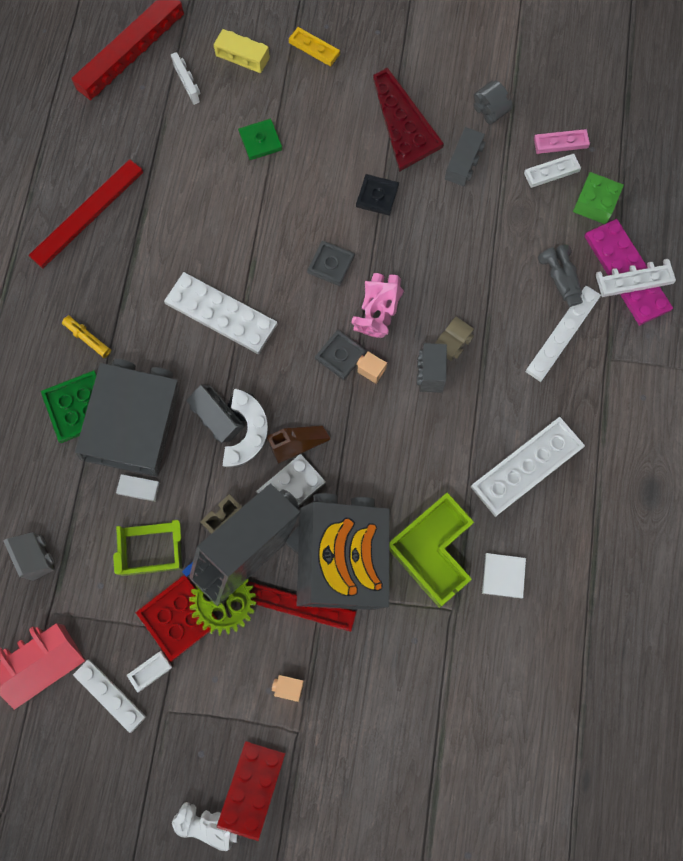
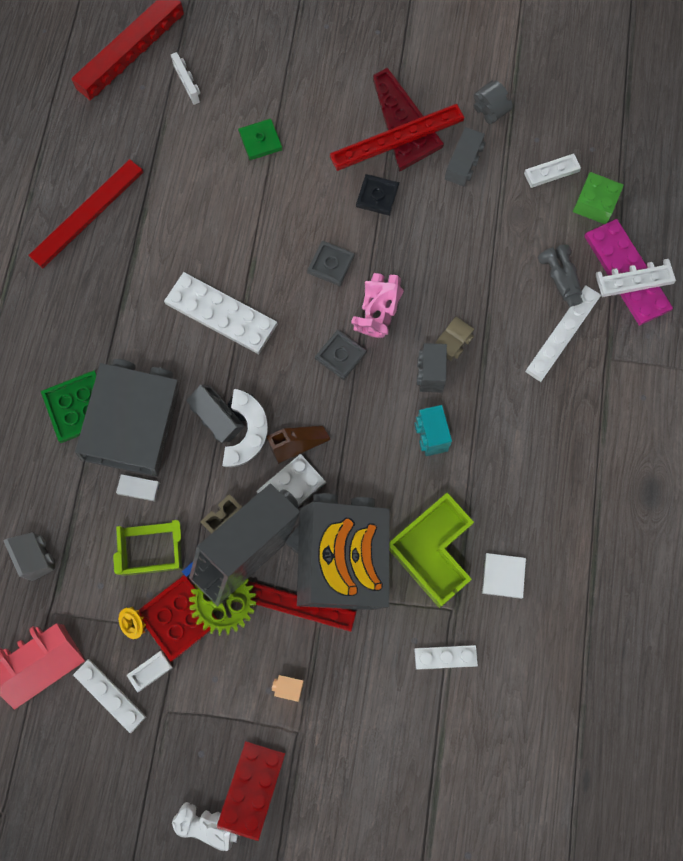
yellow pin [62,315,111,358] -> none
light yellow brick [214,29,270,73] -> none
yellow plate [289,27,340,67] -> none
light nougat brick [356,352,387,384] -> none
white plate [471,417,585,517] -> none
bright pink plate [534,129,590,154] -> none
none -> yellow gear [118,607,146,639]
none -> red tile [330,104,465,171]
none -> teal brick [414,405,452,456]
none -> white plate [414,645,478,670]

